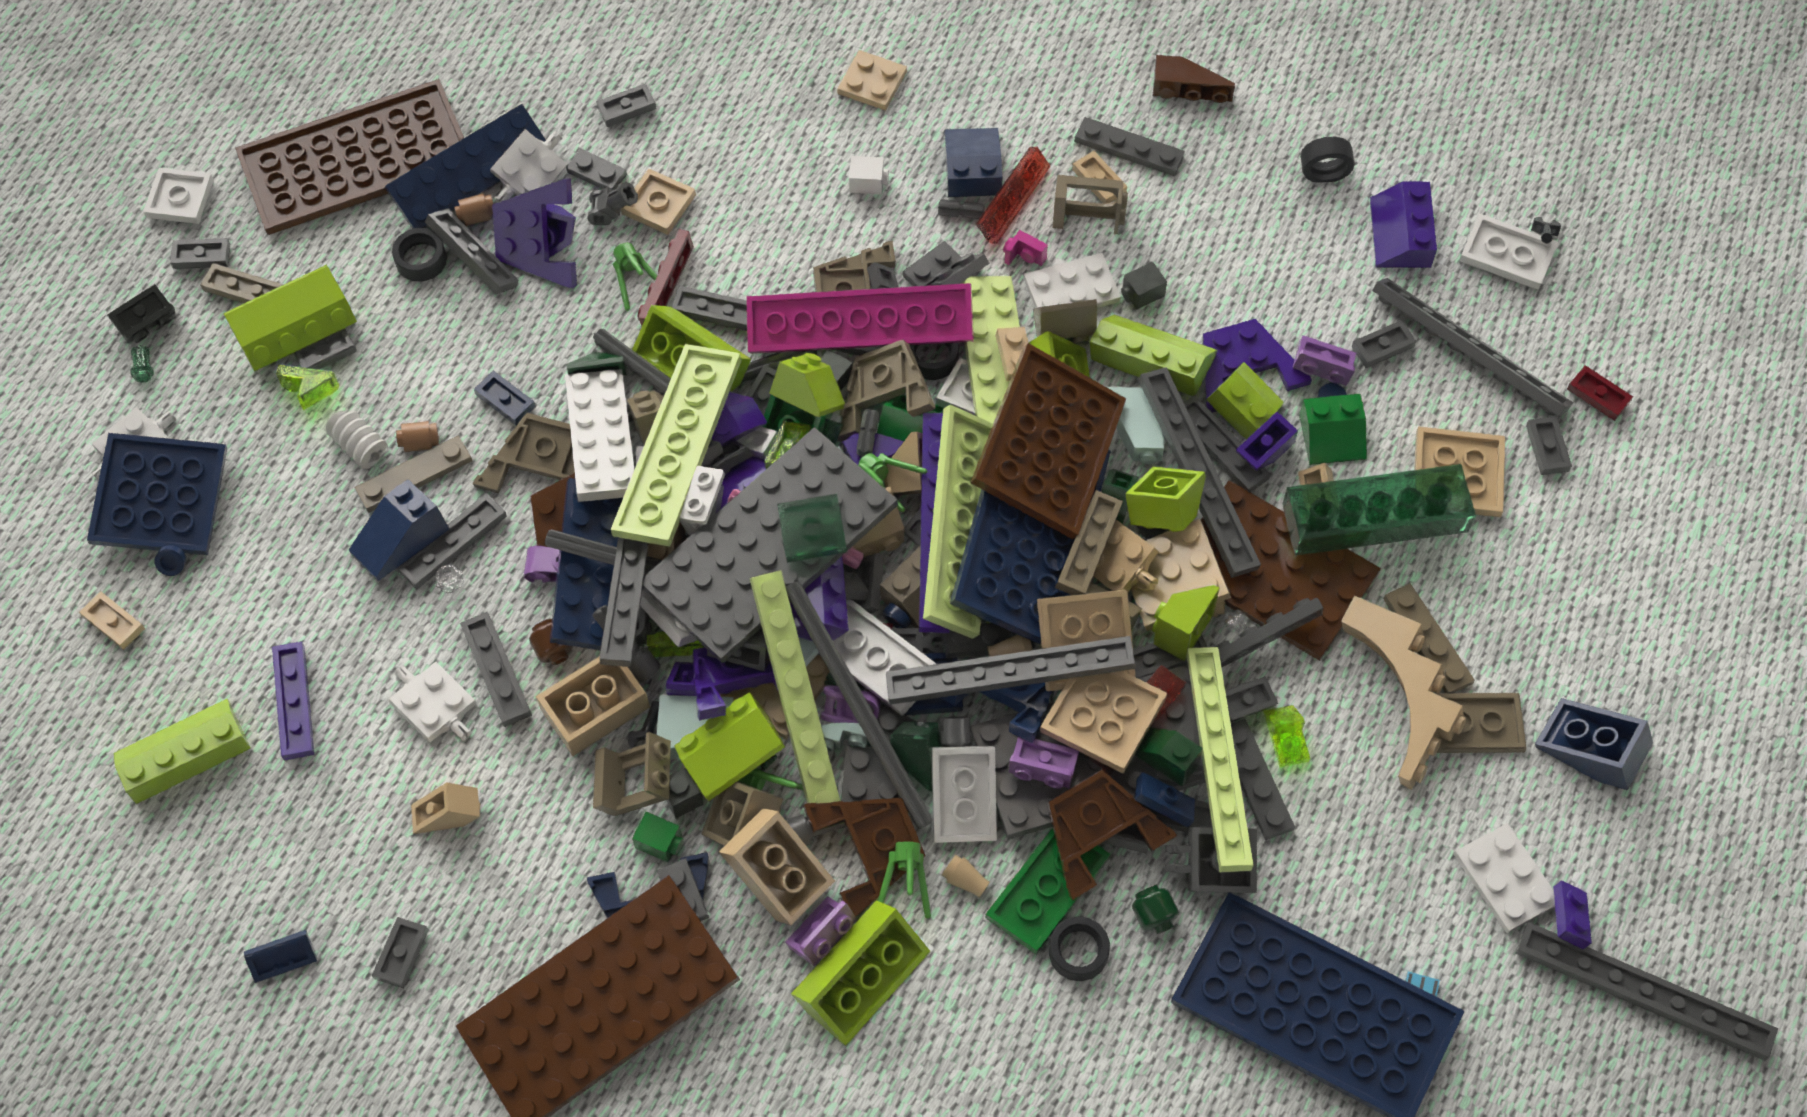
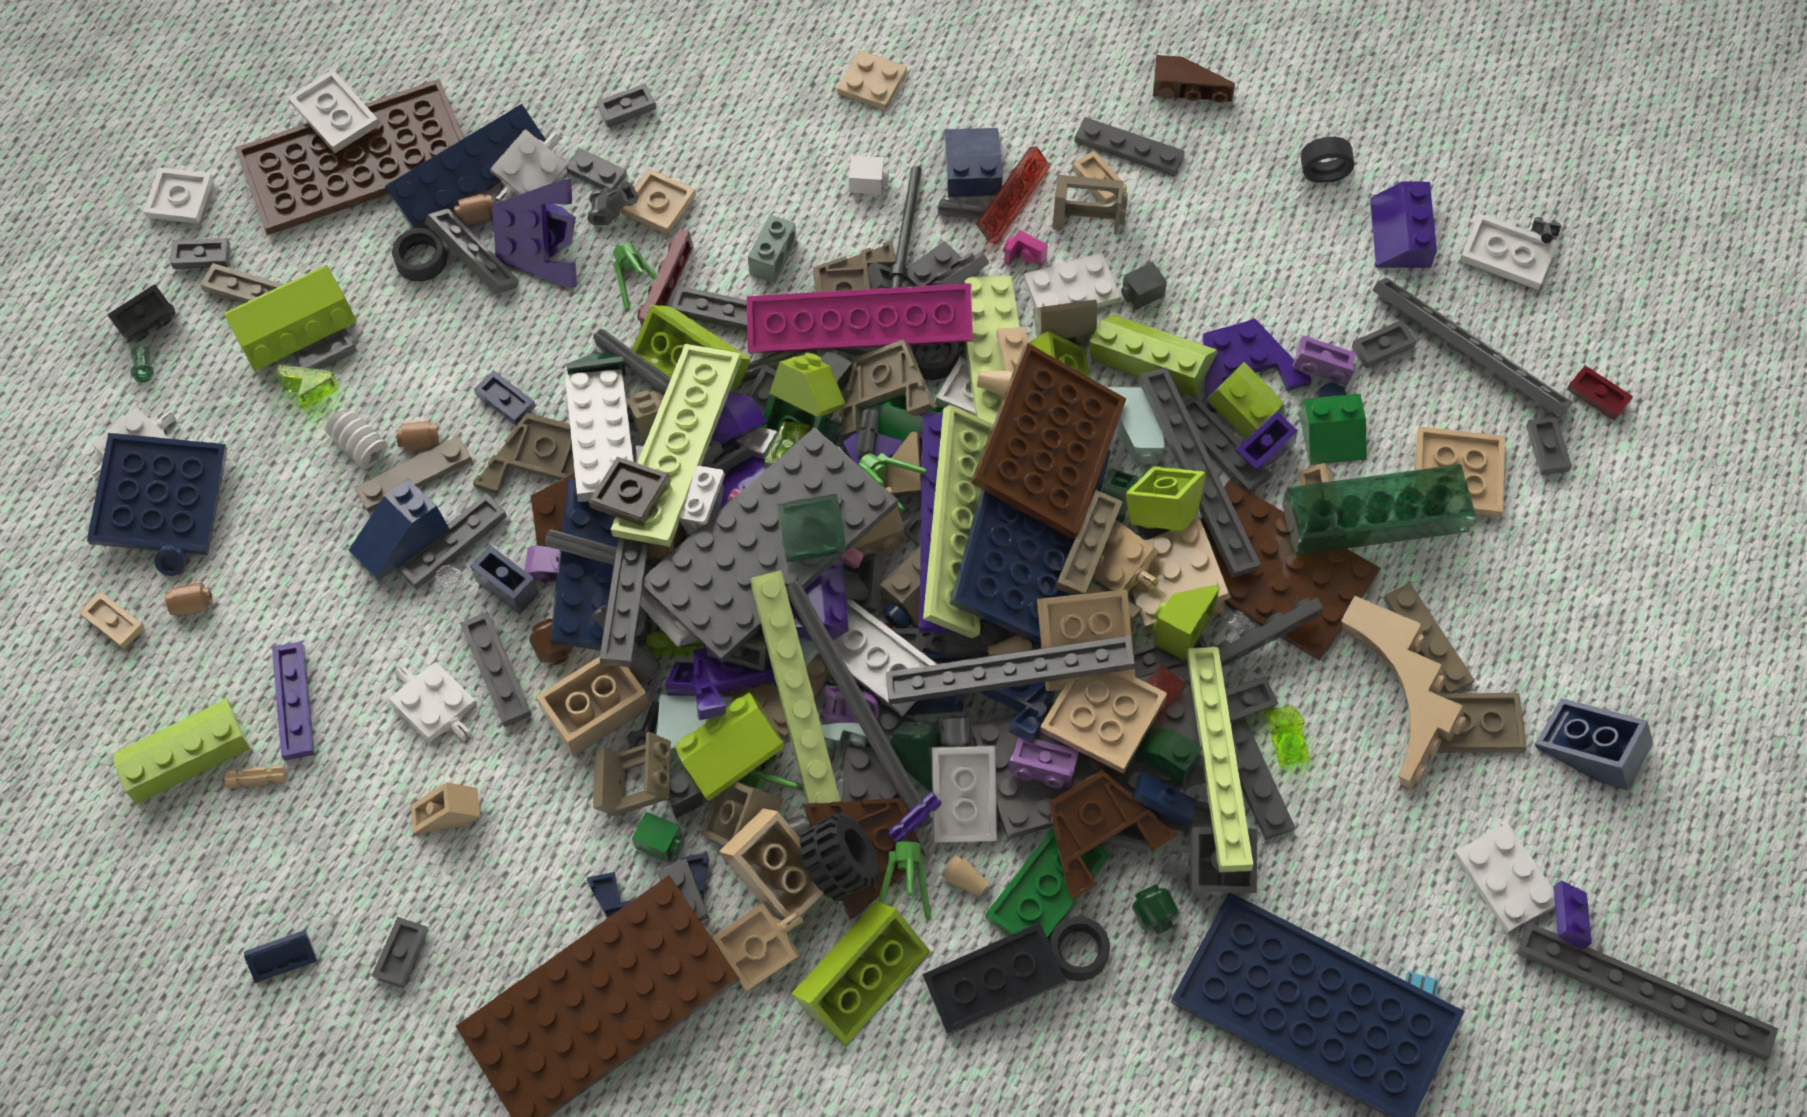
medium lavender bracket [785,896,857,967] -> none
none -> medium nougat brick [165,582,213,617]
none -> tan axle [224,765,287,789]
none -> white plate [288,70,379,153]
none -> dark blue brick [470,545,540,615]
none -> tile [589,456,671,526]
none -> tan plate [712,901,803,992]
none -> sand green brick [748,215,797,283]
none -> black tyre [800,812,879,901]
none -> dark purple axle [888,792,942,843]
none -> pearl dark grey bar [890,166,922,288]
none -> black plate [922,922,1067,1035]
none -> tan cone [977,371,1014,397]

